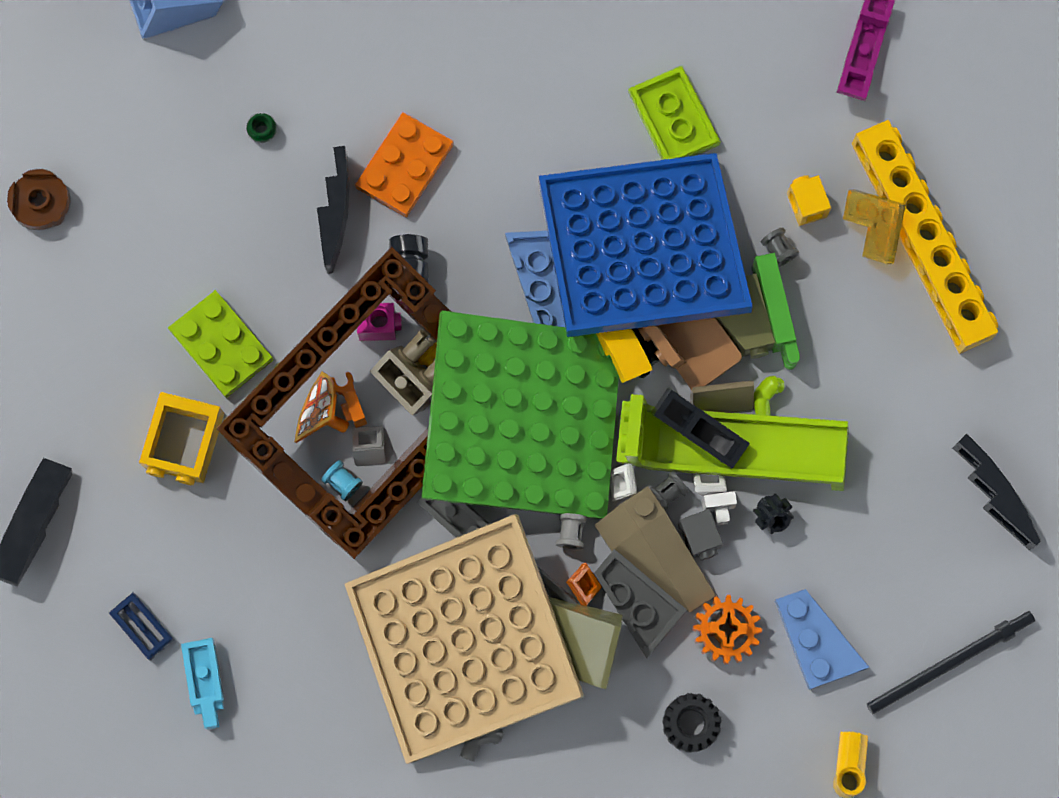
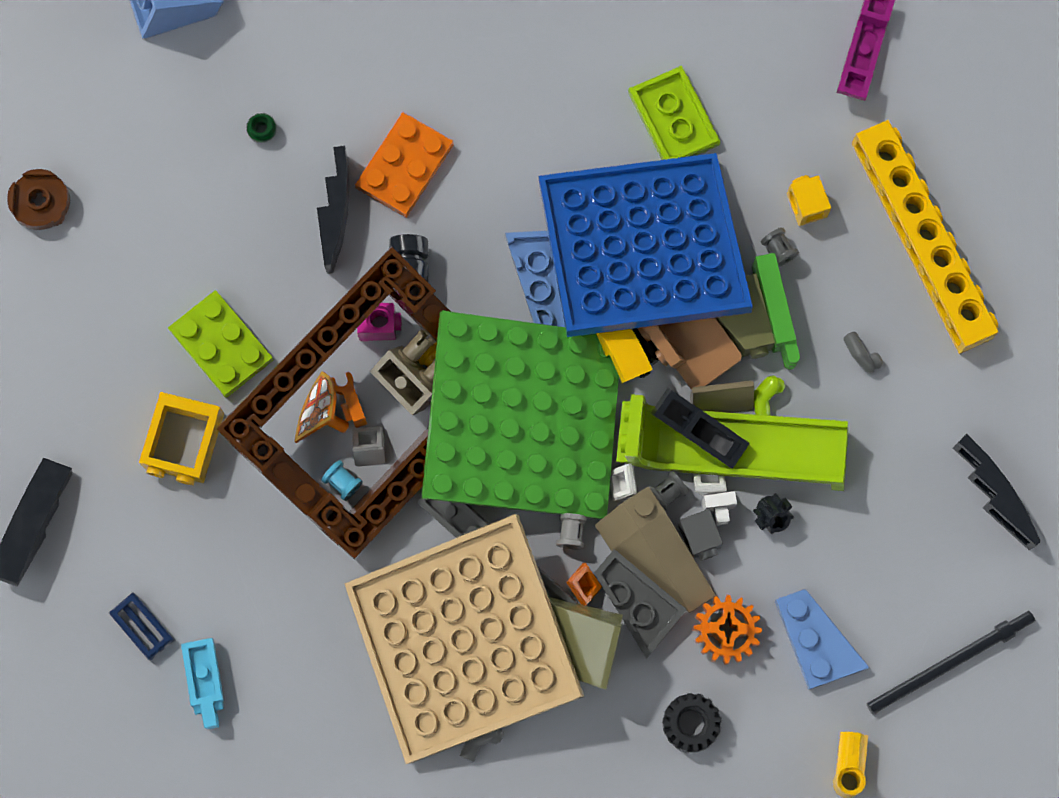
clear yellow plate [843,189,906,265] -> none
none -> dark grey arm [843,332,883,372]

